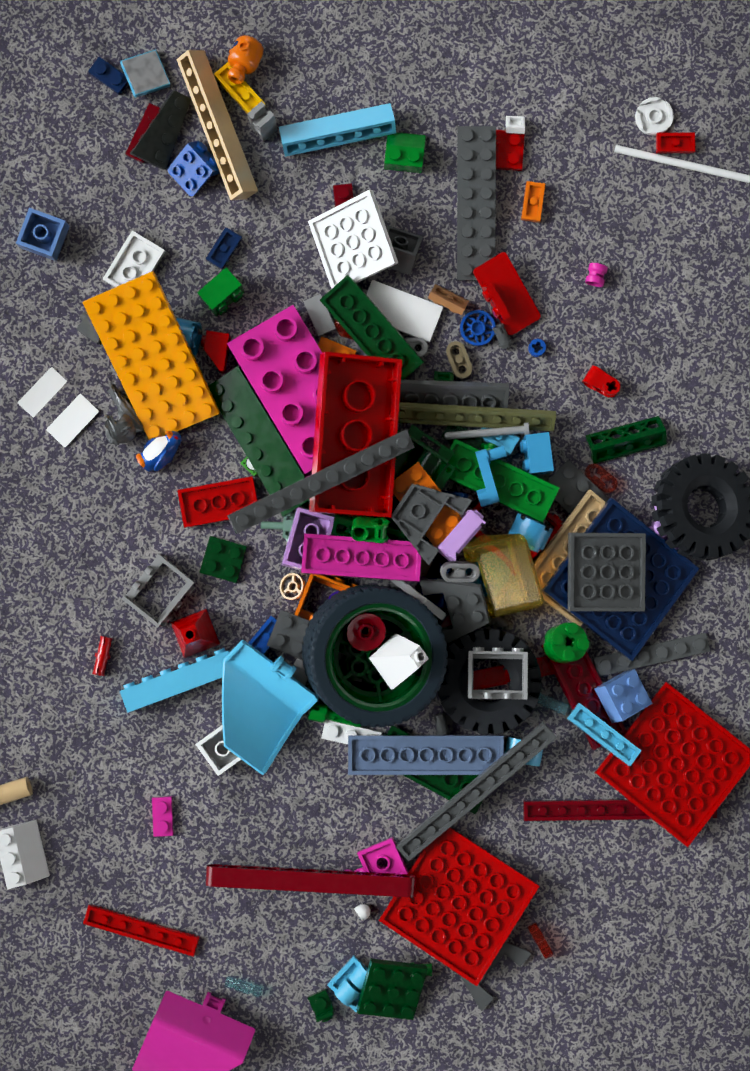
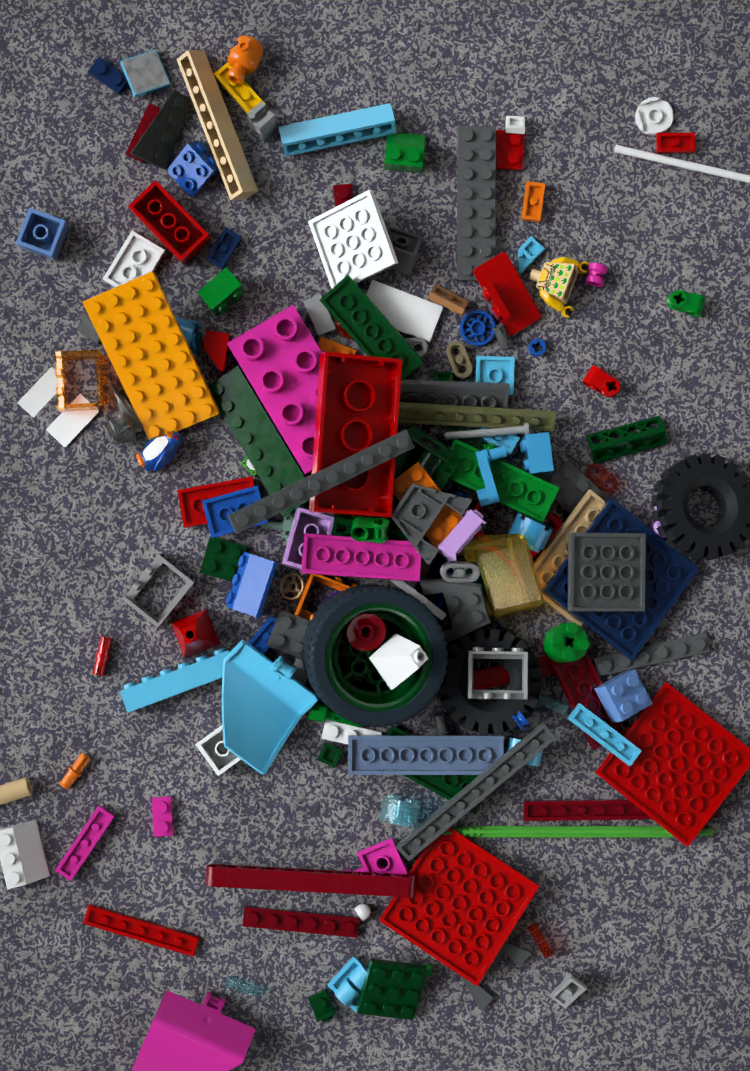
none -> clear orange window [54,349,108,413]
none -> dark pink plate [55,805,115,881]
none -> orange axle [59,753,90,790]
none -> red brick [128,180,211,266]
none -> blue plate [202,485,268,538]
none -> slope [226,552,277,618]
none -> dark red plate [242,906,360,938]
none -> dark green plate [317,742,343,768]
none -> clear light blue brick [378,794,421,829]
none -> bright green axle [443,826,713,838]
none -> medium azure plate [475,356,515,396]
none -> blue bush [512,711,530,731]
none -> medium azure tile [518,236,545,275]
none -> torso [530,256,589,318]
none -> light grey slope [550,972,588,1008]
none -> green piece [666,290,706,317]

